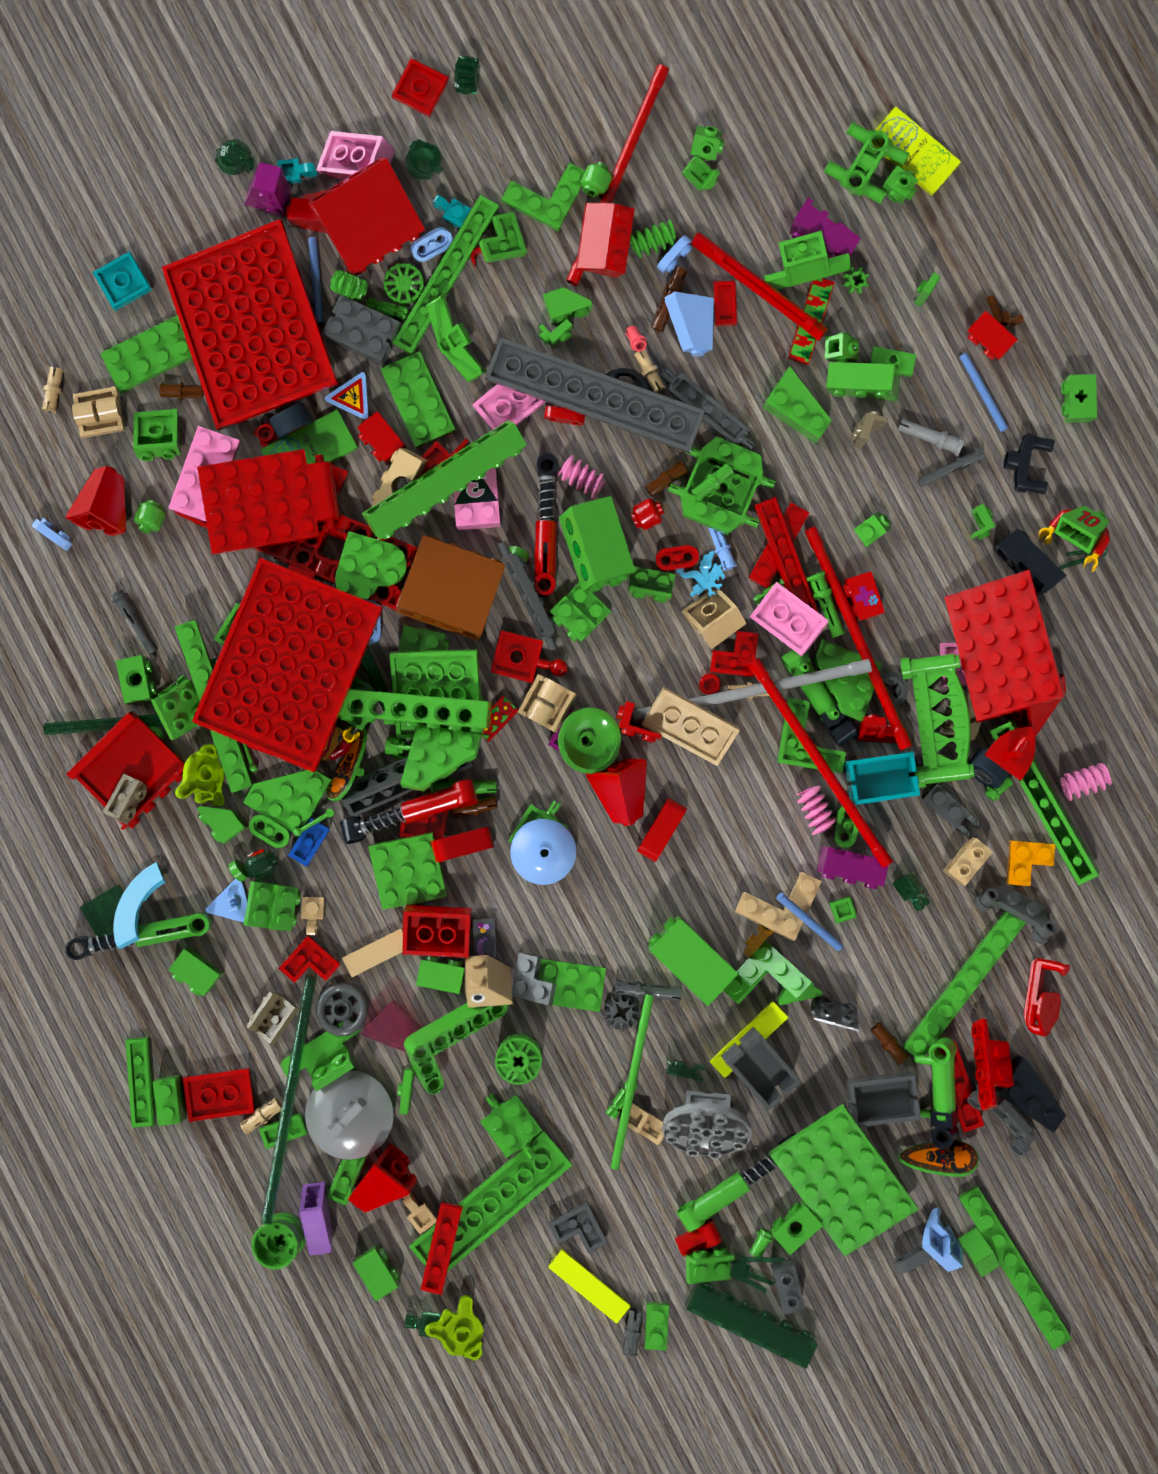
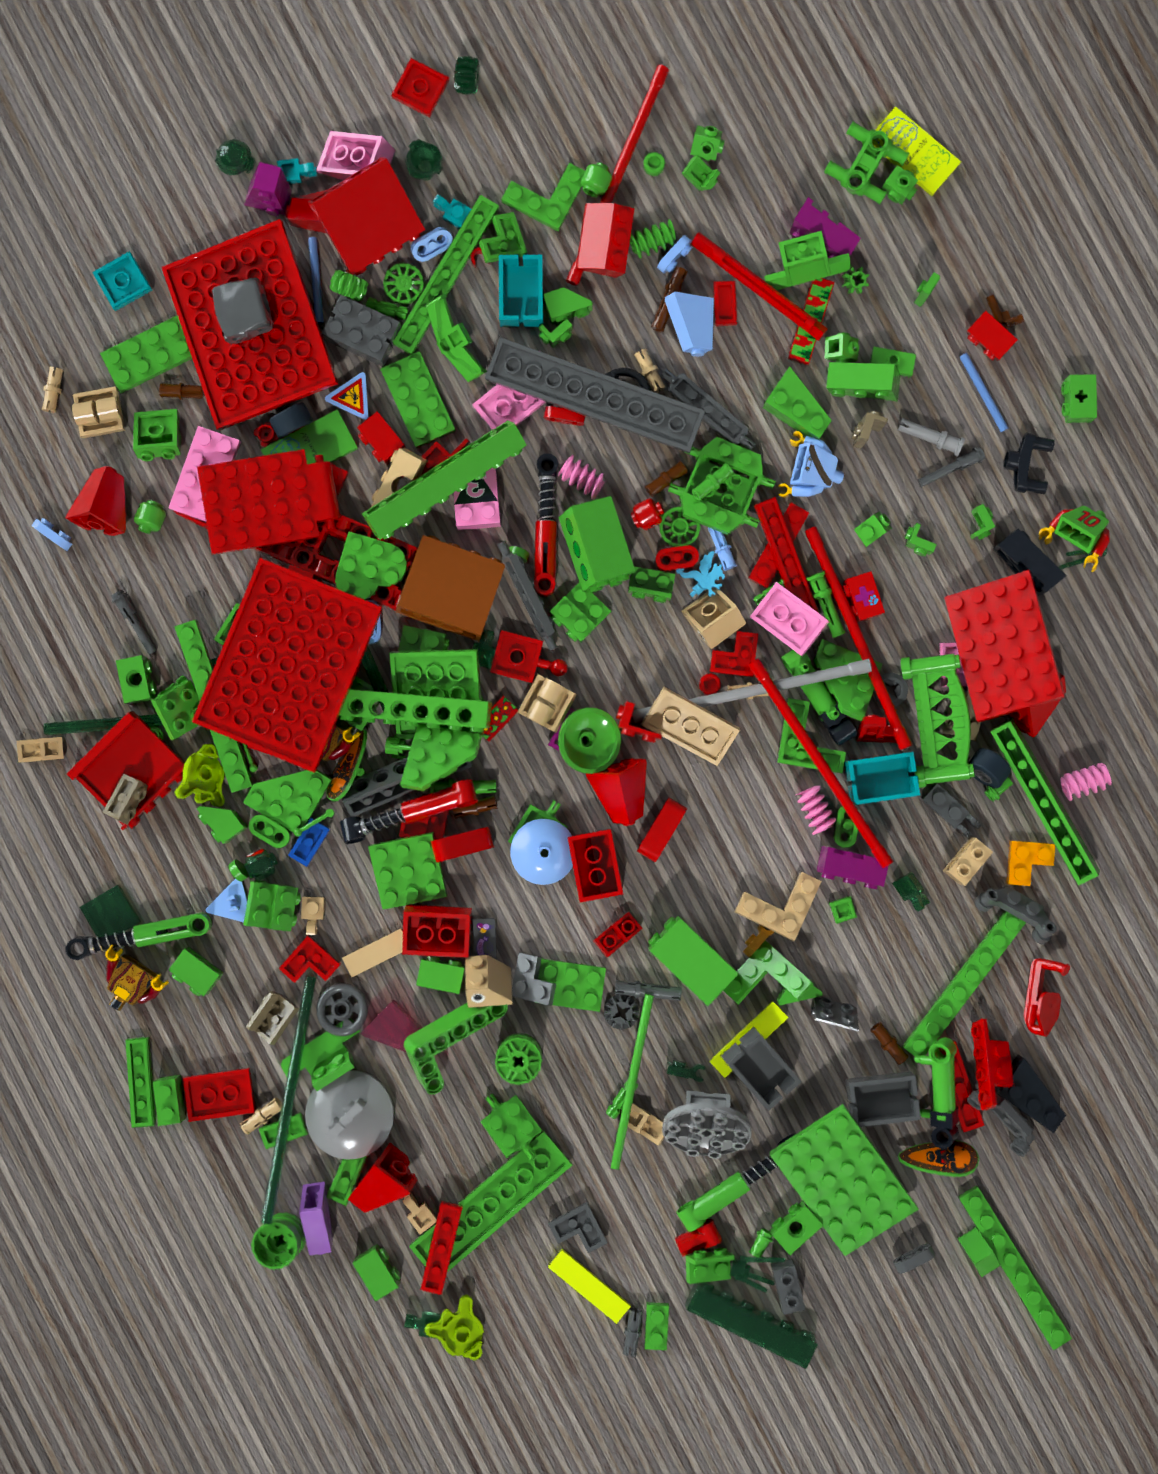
medium azure tile [114,862,166,949] -> none
bright green plate [397,1066,415,1115] -> none
coral pin [625,326,647,352] -> none
medium blue bar [776,893,843,951] -> none
light blue slope [922,1207,963,1272] -> none
red shield [985,727,1035,781] -> none
none -> tan slope [17,737,64,763]
none -> torso [105,945,169,1011]
none -> dark grey piece [212,278,274,344]
none -> clear green plate [473,629,496,669]
none -> teal piece [499,255,543,327]
none -> red slope [568,829,623,902]
none -> red slope [593,912,643,958]
none -> bright green tile [643,152,665,176]
none -> bright green wheel [659,507,700,547]
none -> light blue torso [778,431,844,498]
none -> bright green bracket [904,523,937,556]

